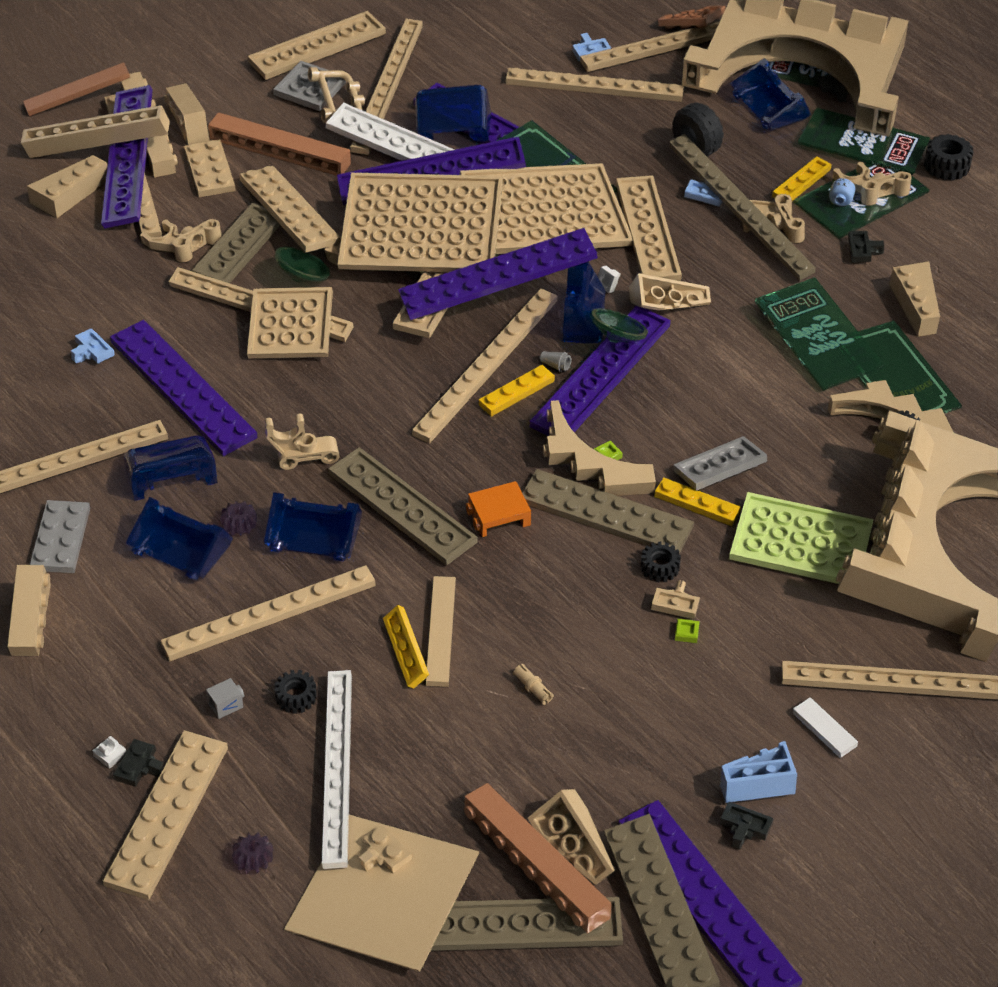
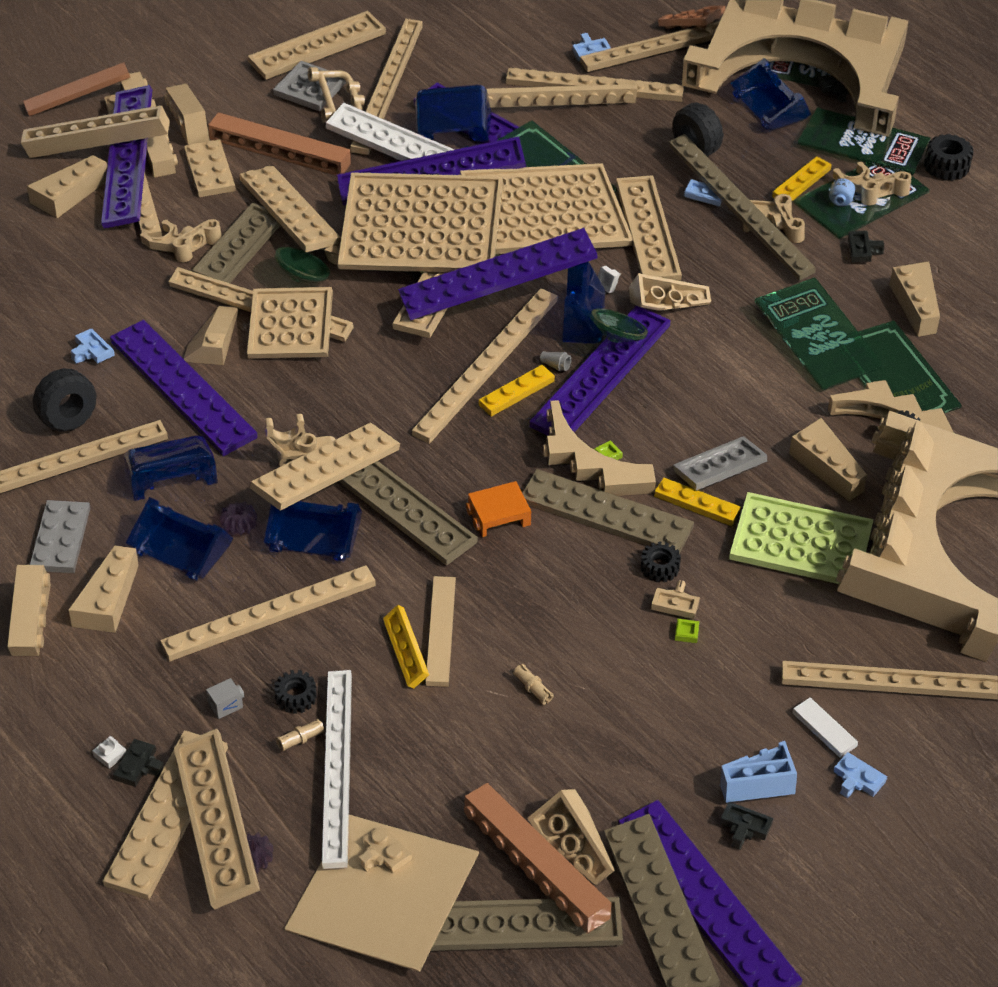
none -> black tyre [32,368,97,432]
none -> tan wedge [69,546,139,633]
none -> tan plate [174,729,260,909]
none -> tan wedge [184,306,238,365]
none -> tan plate [250,423,400,510]
none -> tan pin [276,719,324,751]
none -> tan plate [459,84,638,109]
none -> tan wedge [789,418,867,501]
none -> light blue hinge [834,752,887,798]

